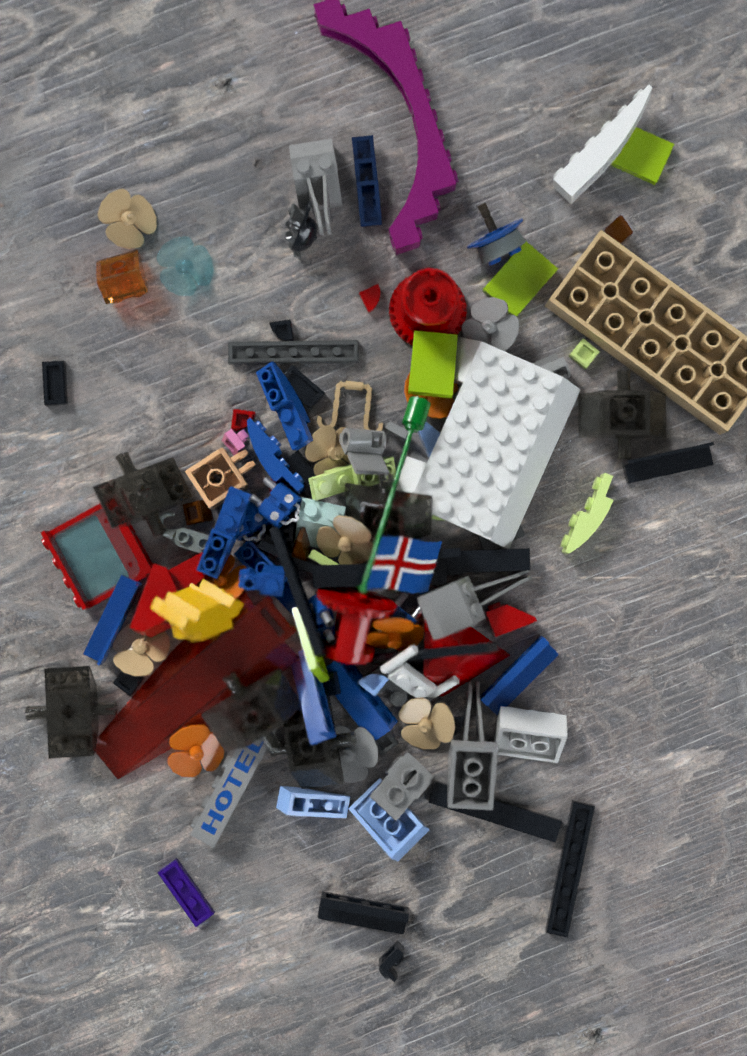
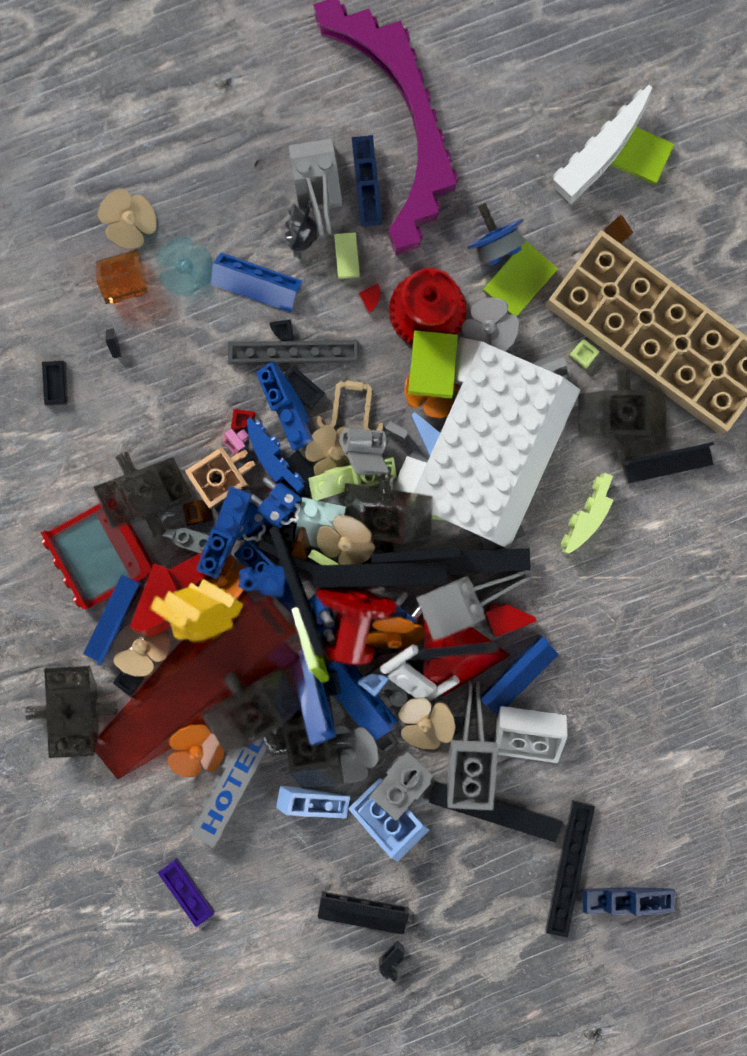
flag [359,396,442,593] -> none
none -> black tile [106,328,121,359]
none -> blue panel [210,252,302,312]
none -> yellowish green tile [334,232,360,279]
none -> dark blue slope [583,887,675,916]

